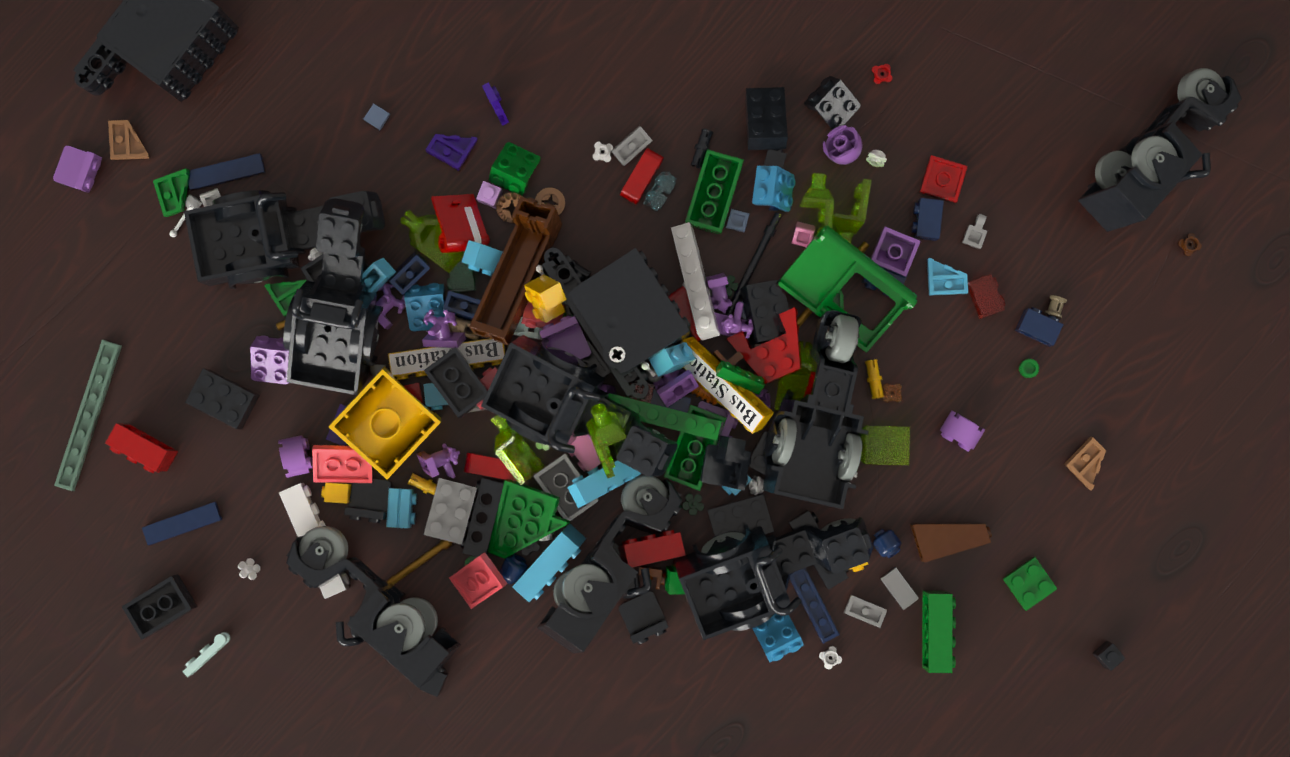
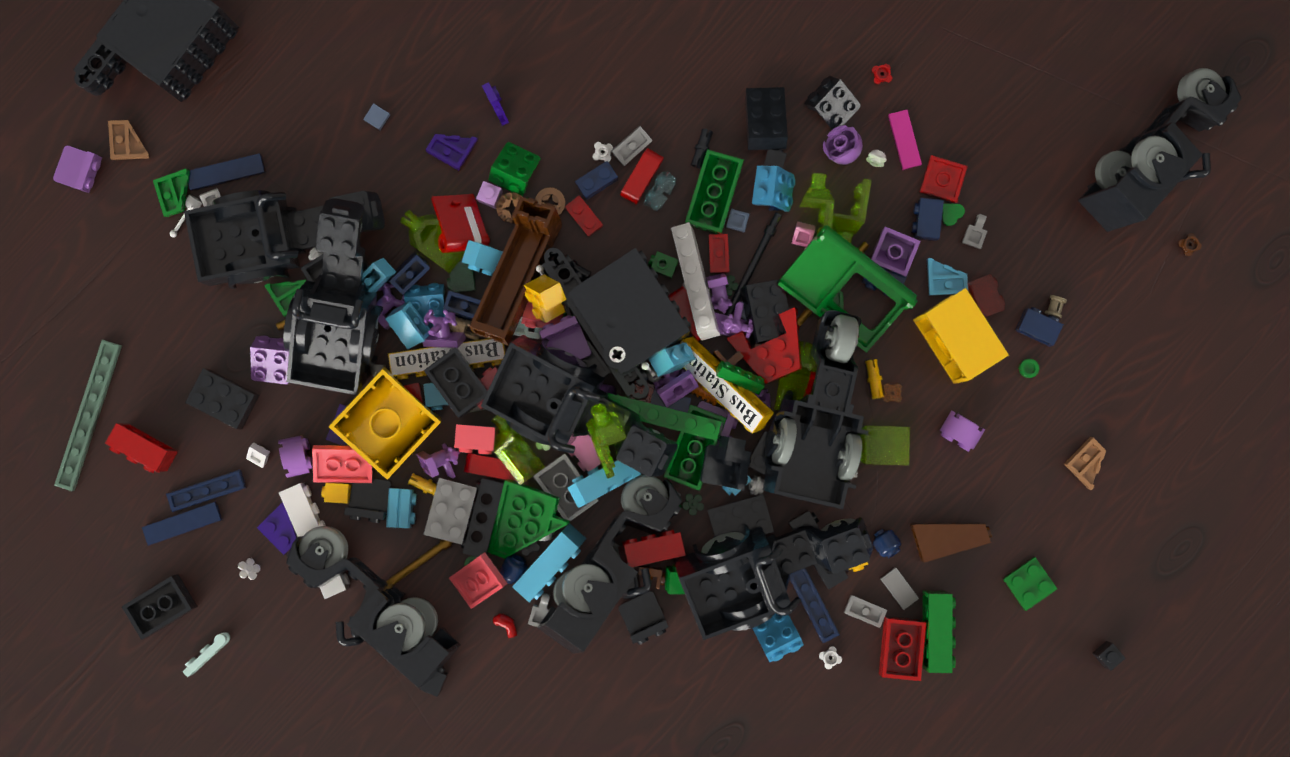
none -> dark blue tile [166,470,246,512]
none -> white plate [246,442,270,468]
none -> dark purple wing [257,502,298,555]
none -> medium azure brick [385,301,430,349]
none -> coral brick [454,424,499,454]
none -> red arm [493,614,517,638]
none -> light grey plate [528,593,550,627]
none -> red plate [565,195,603,237]
none -> dark blue brick [575,161,618,201]
none -> green brick [648,251,679,279]
none -> red plate [708,234,729,273]
none -> red brick [879,616,926,681]
none -> dark pink tile [888,110,922,170]
none -> yellow piece [913,288,1009,384]
none -> green tile [942,204,965,226]

